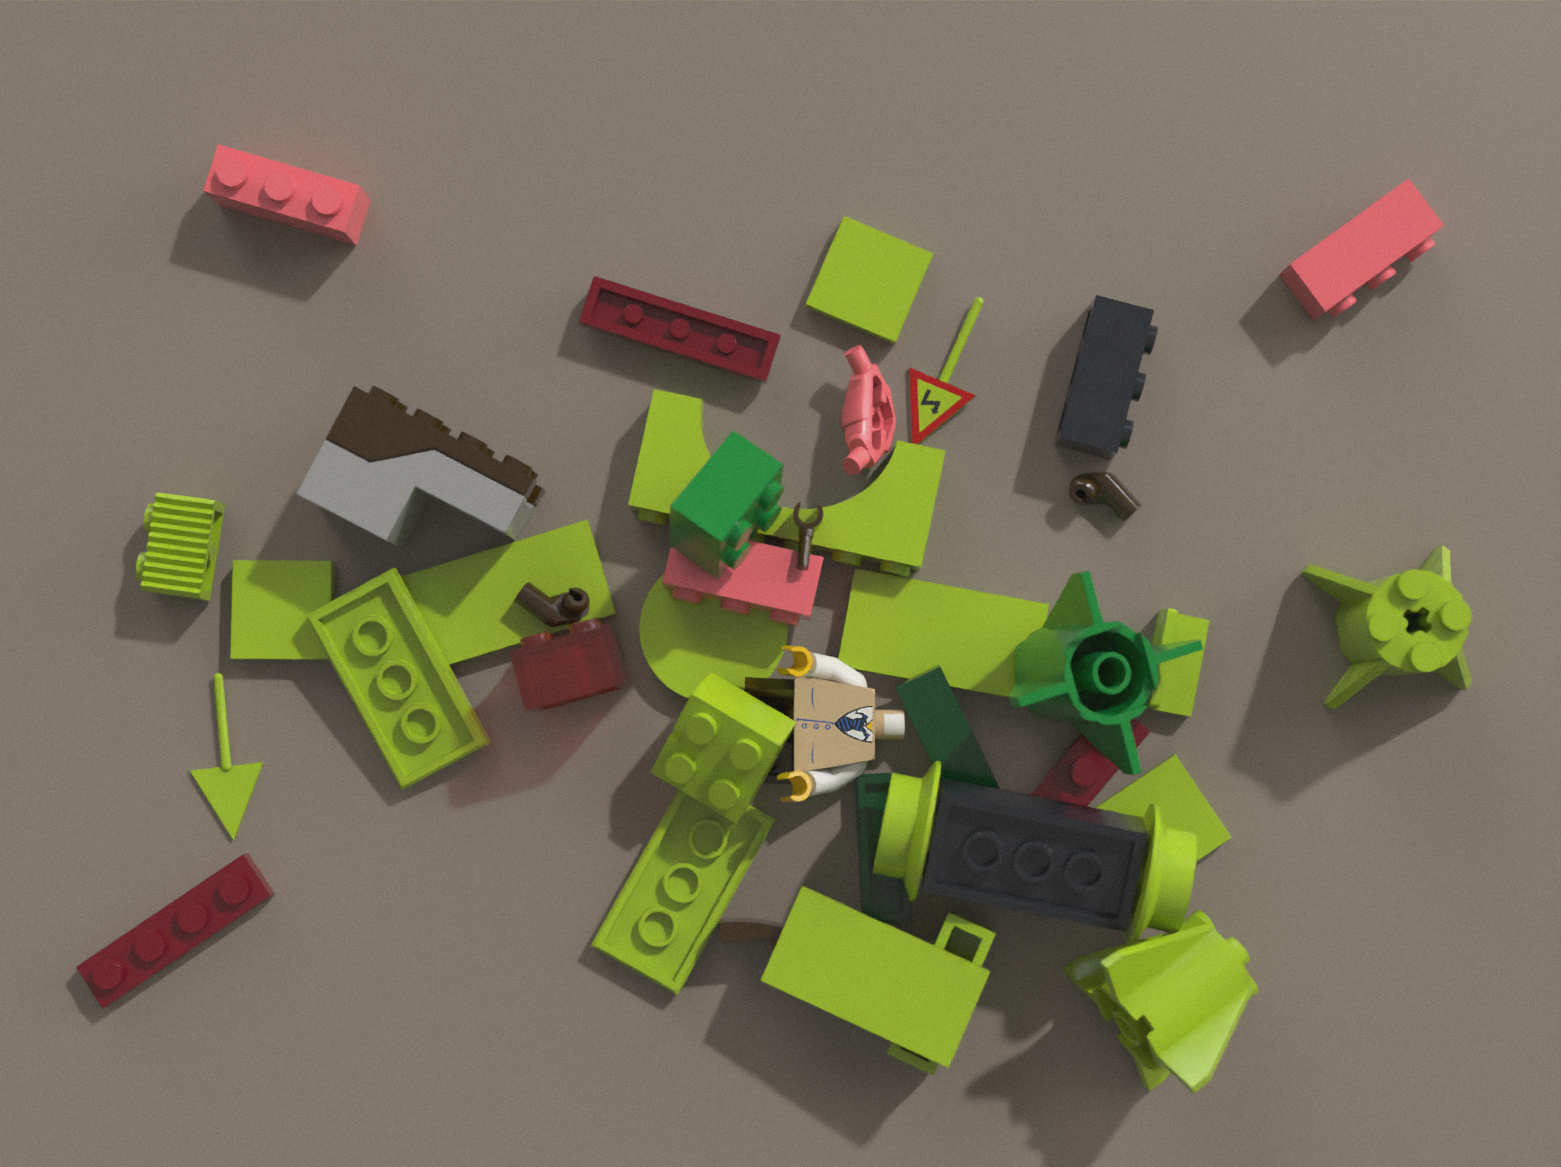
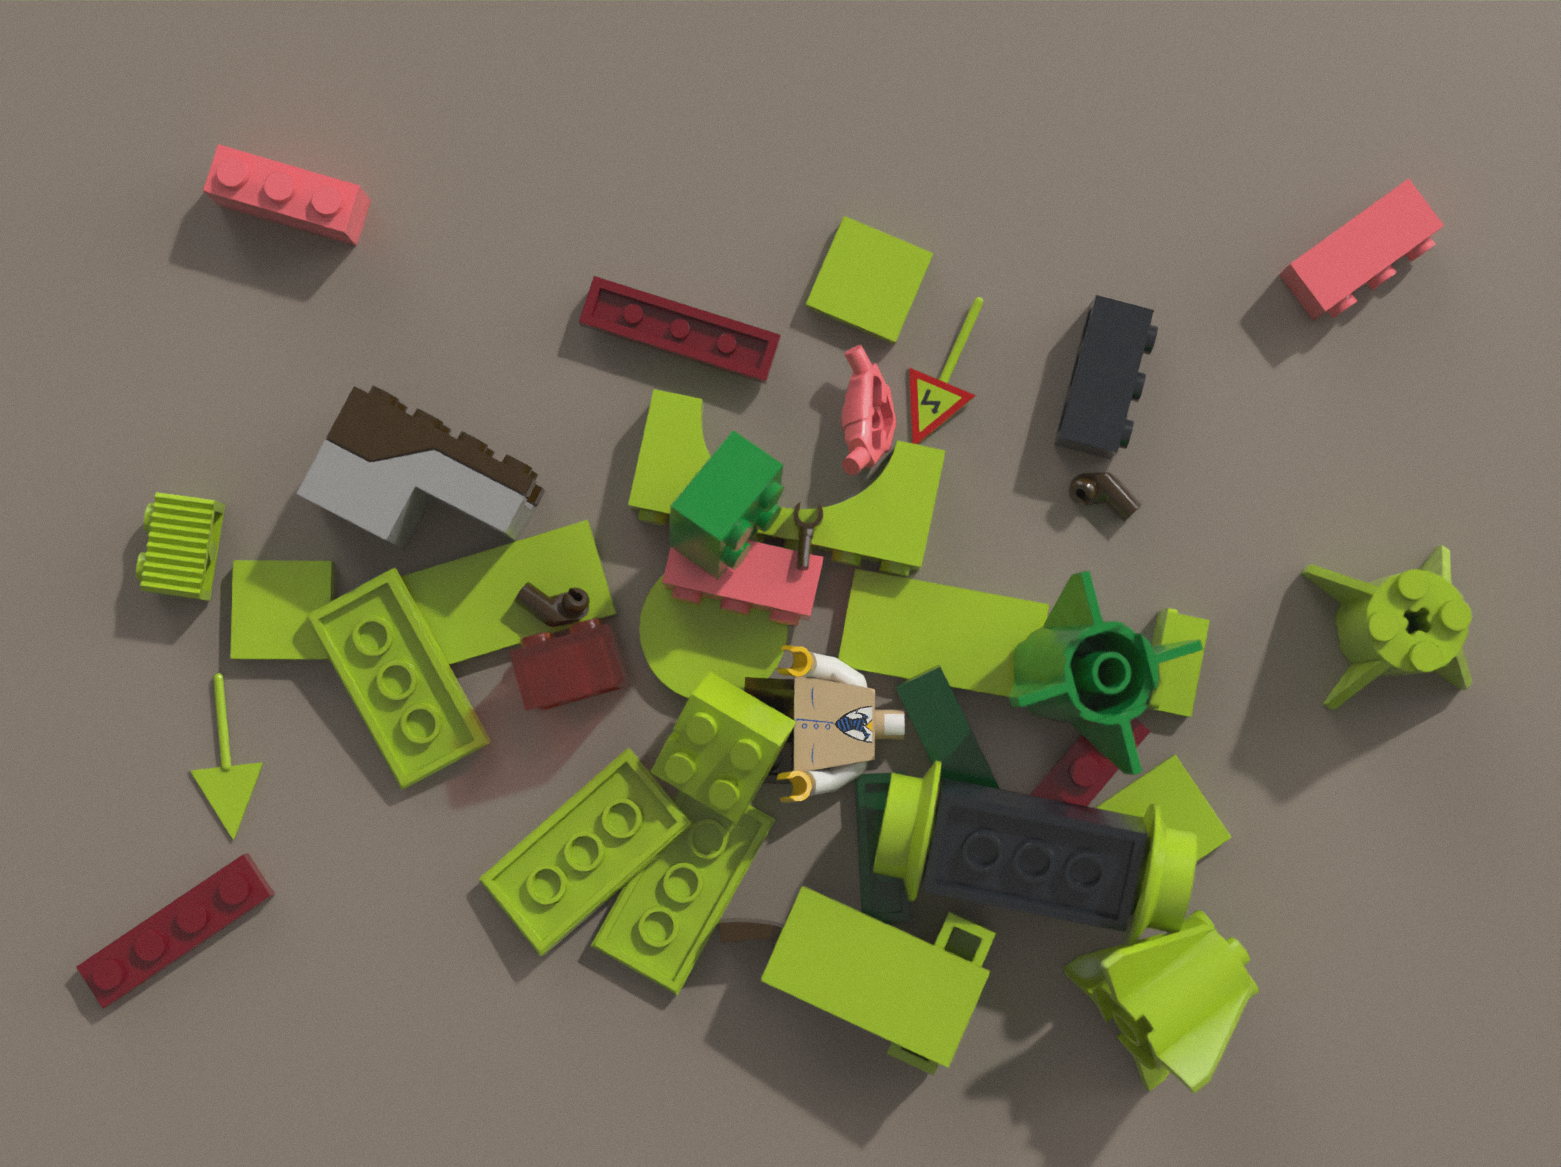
none -> lime tile [479,748,694,956]

